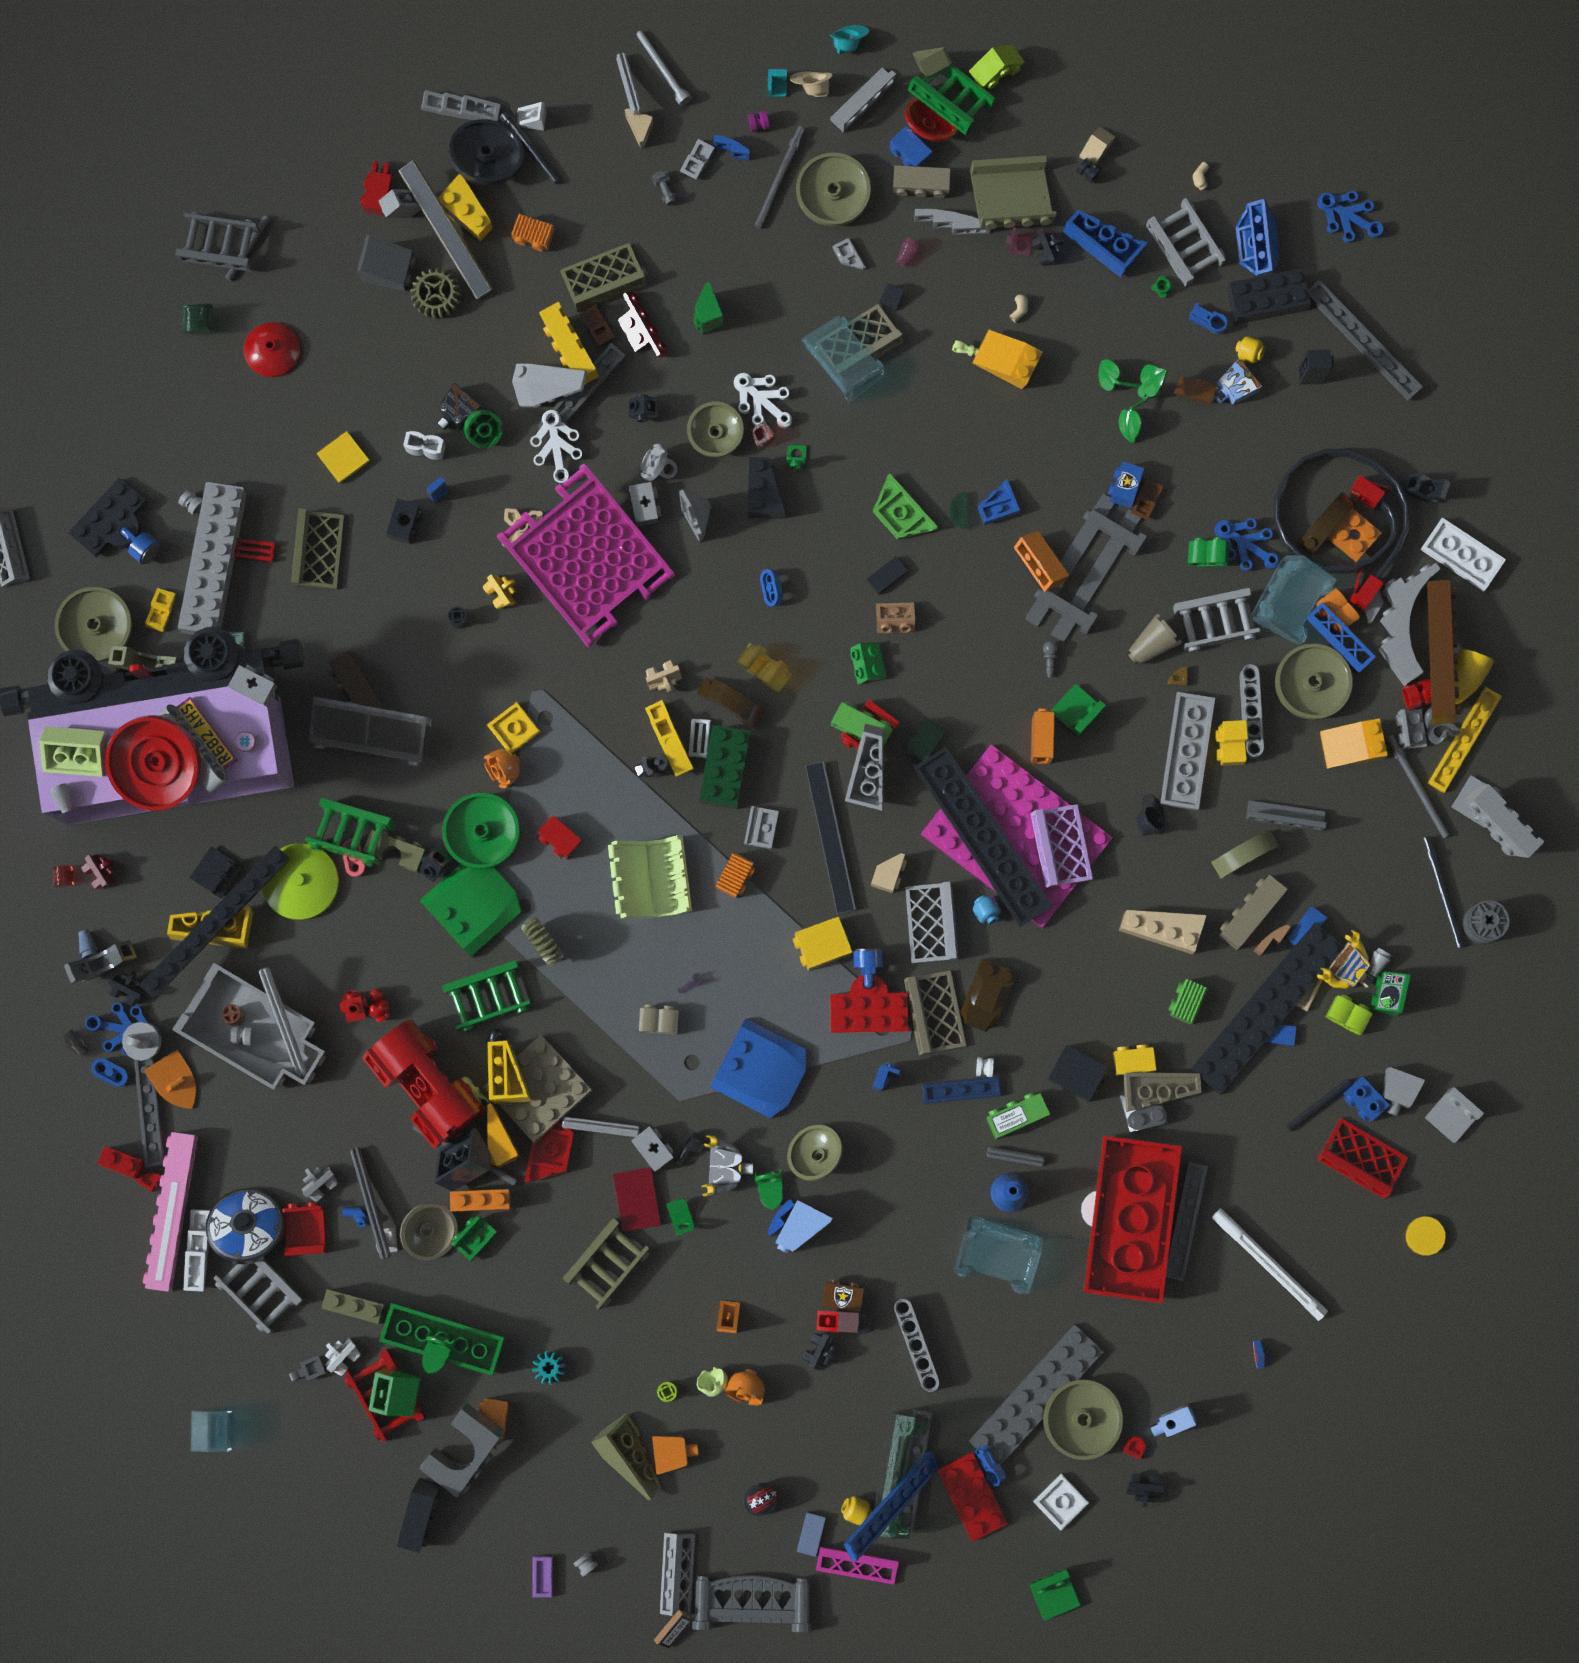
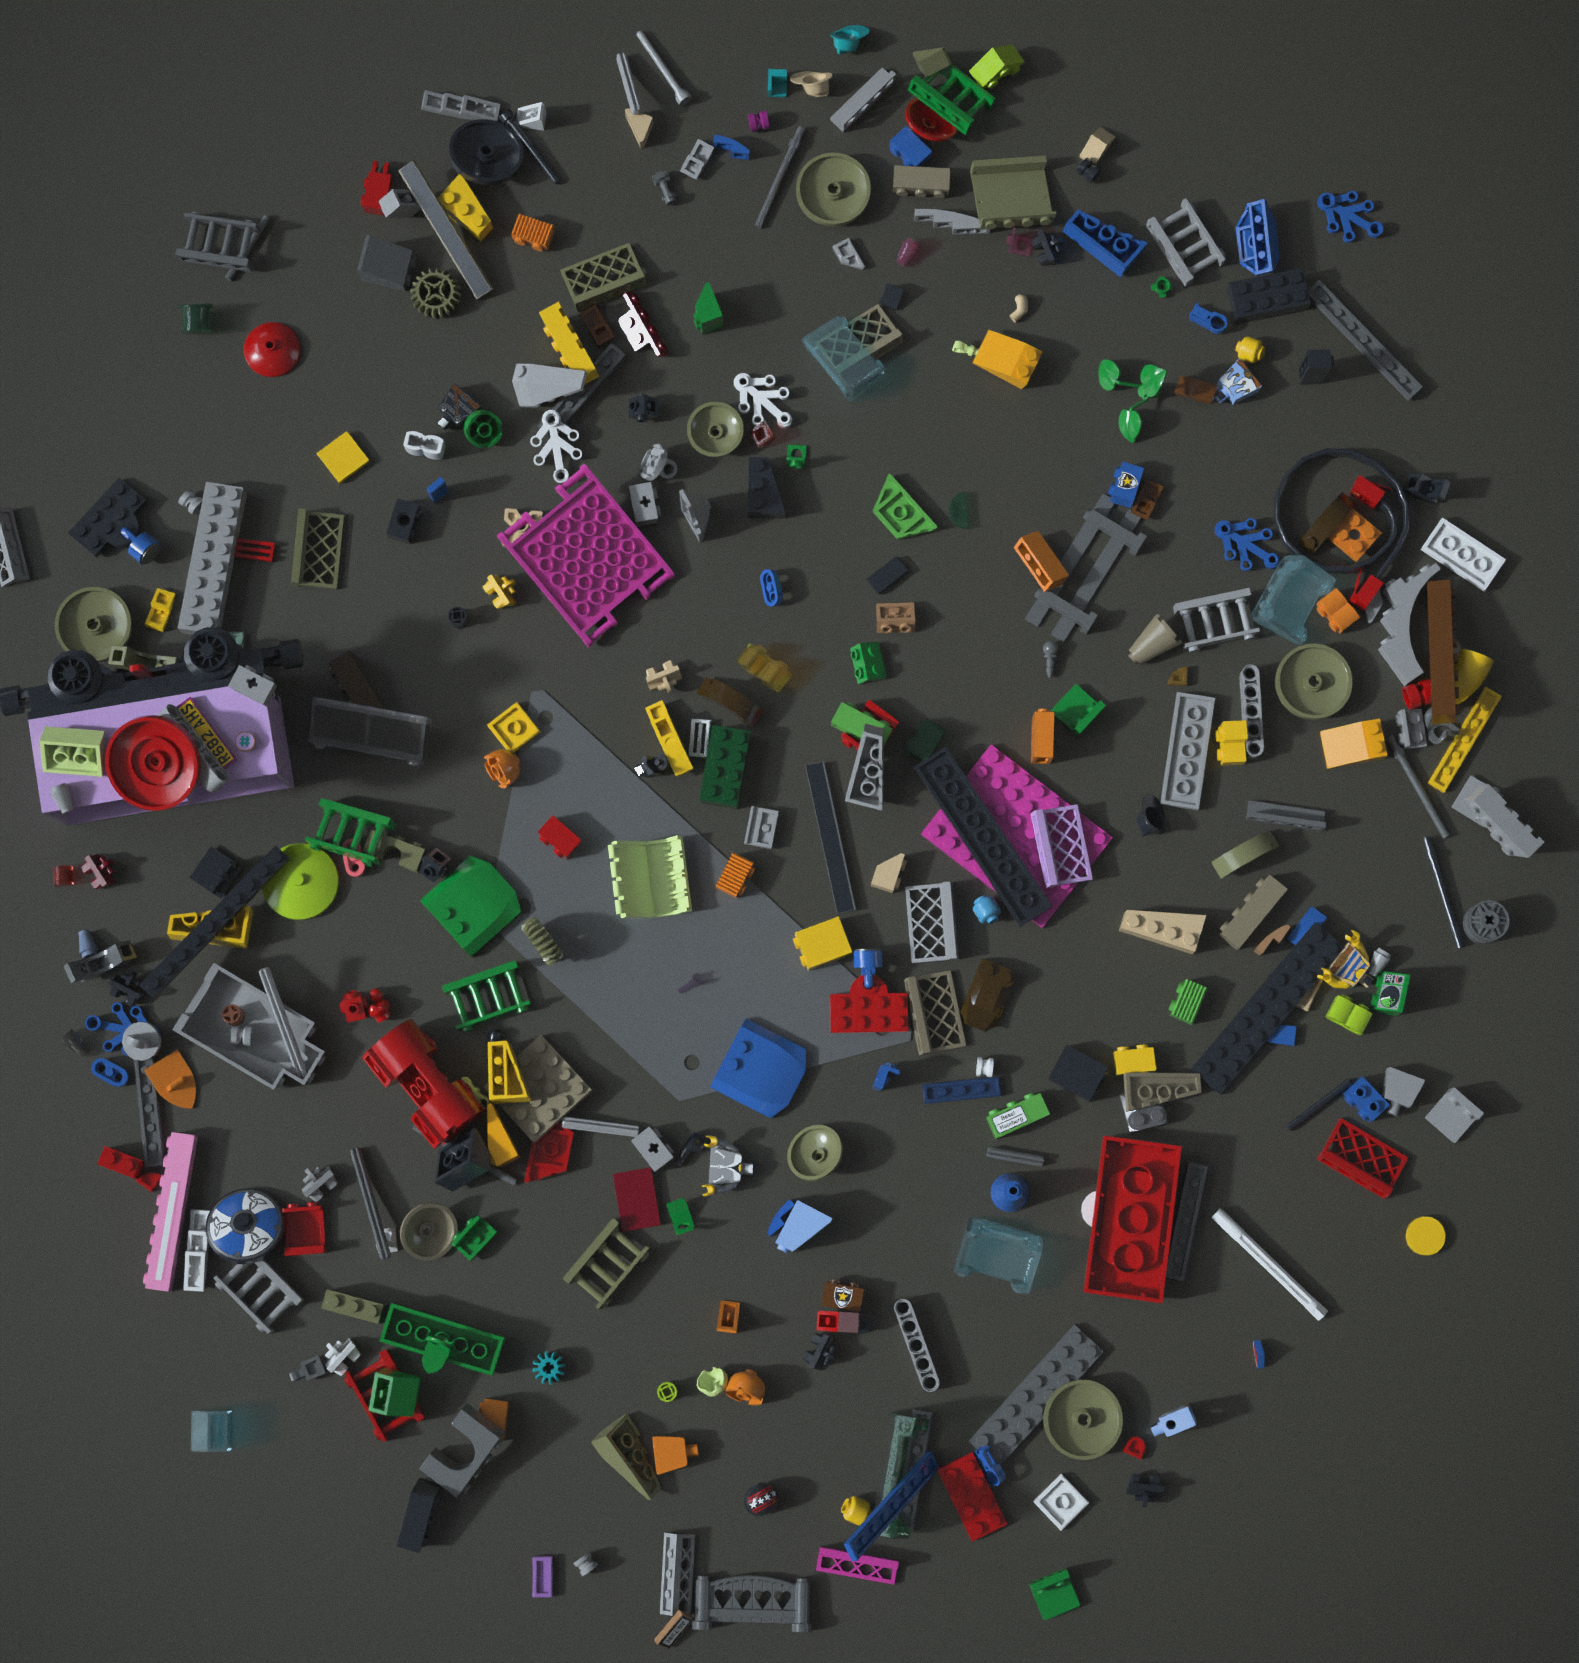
blue arm [342,1207,369,1228] -> none
green dish [442,793,520,870] -> none
orange brick [450,1189,511,1212] -> none
dark tan brick [639,1005,679,1035] -> none
green piece [755,1169,783,1210] -> none
sand blue tile [797,1512,826,1557] -> none
blue wing [978,479,1020,525] -> none
green brick [1188,537,1230,567] -> none
tan arm [1193,162,1210,190] -> none
blue fence [1306,602,1376,673] -> none

